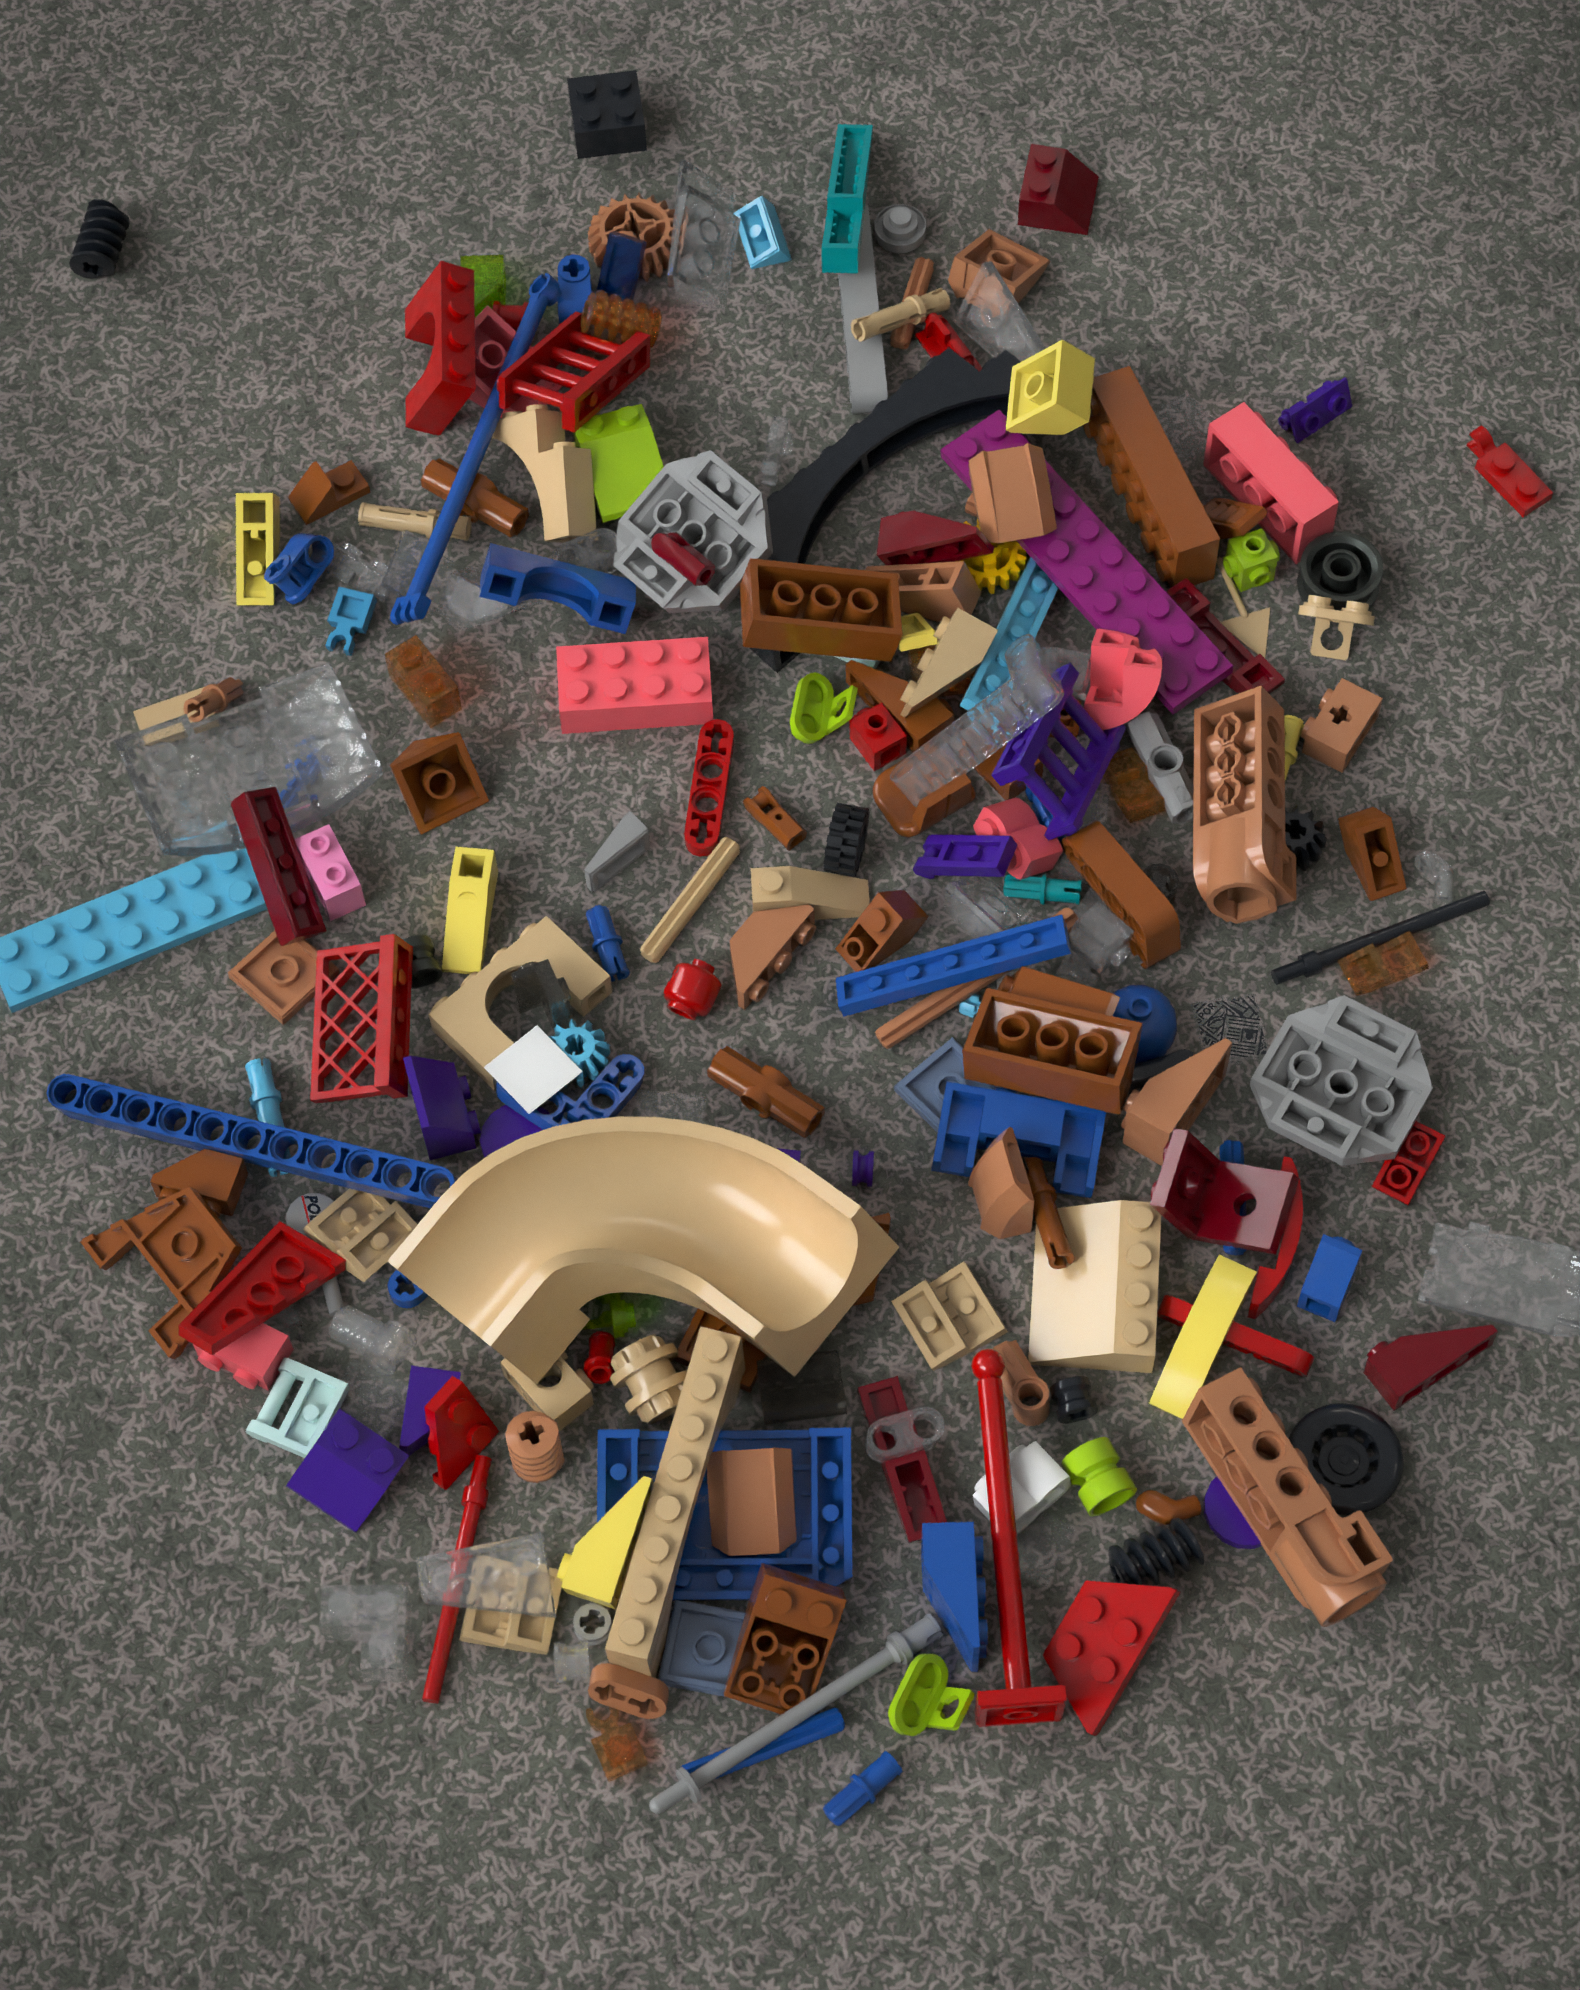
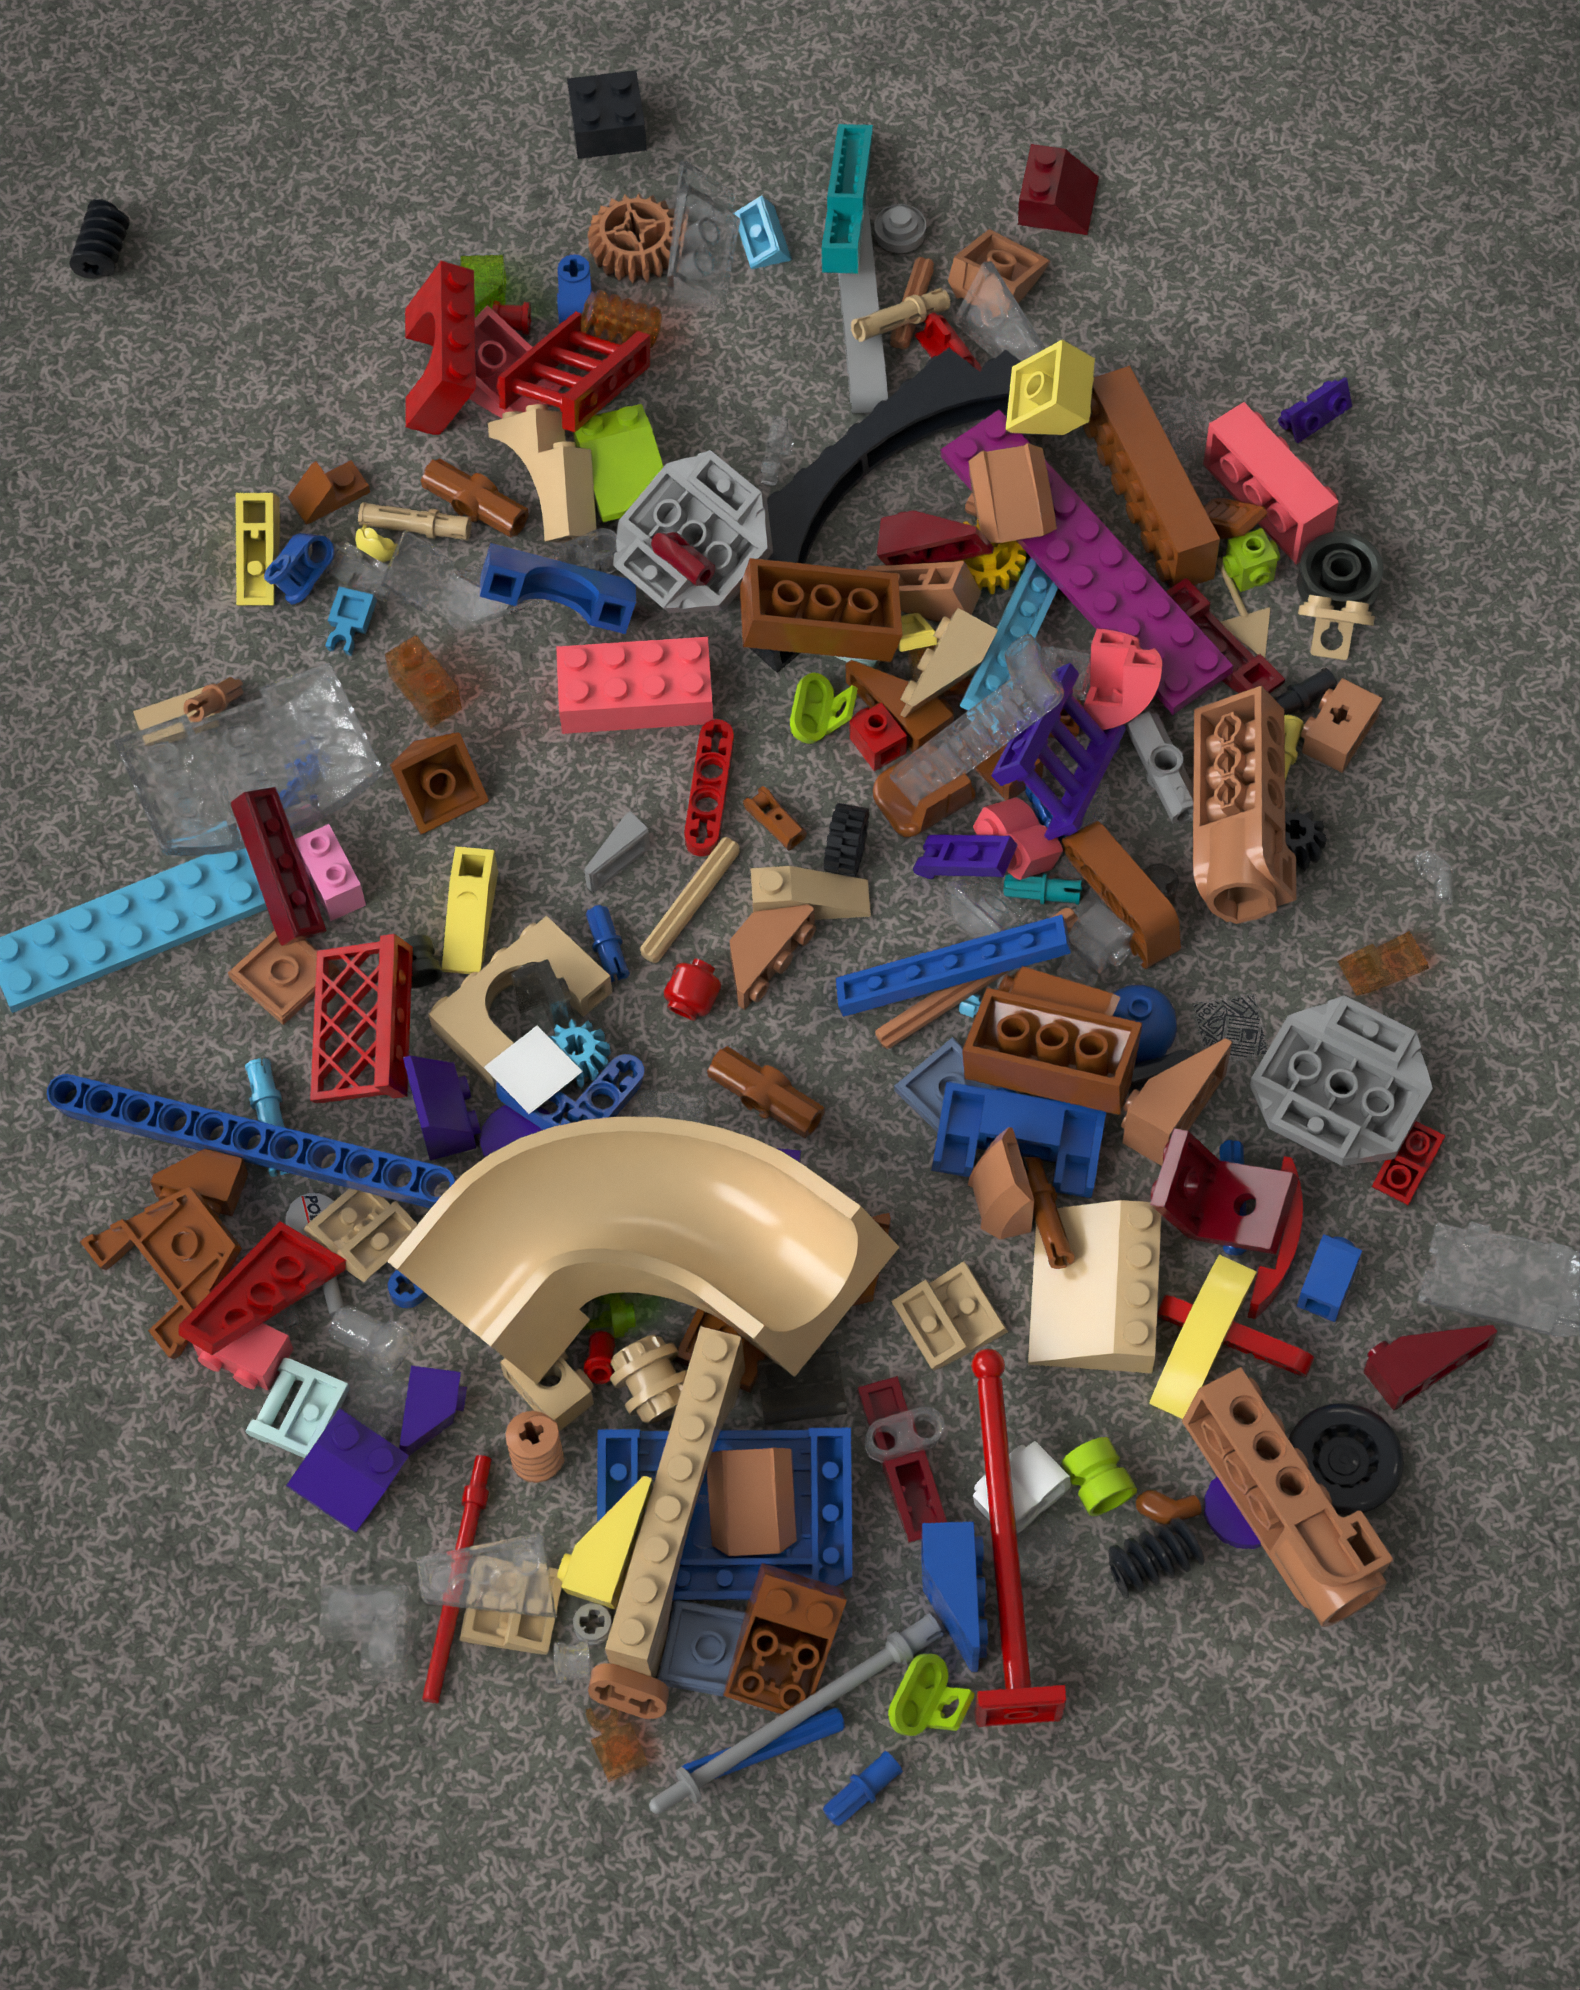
blue hinge [390,273,562,625] -> none
red wing [424,1376,499,1490] -> none
clear blue tile [594,231,647,312] -> none
dark orange slope [835,890,929,972] -> none
dark purple bush [852,1150,874,1187] -> none
nougat piece [993,1340,1050,1426] -> none
red wing [1042,1580,1181,1736] -> none
black wheel [1049,1376,1098,1424] -> none
clear orange slope [1103,747,1166,824] -> none
black bar [1271,891,1490,985] -> none
dark orange slope [1338,806,1407,901] -> none
red plate [1466,425,1553,517] -> none
none -> light yellow plate [355,524,399,563]
none -> black pin [1275,667,1337,715]

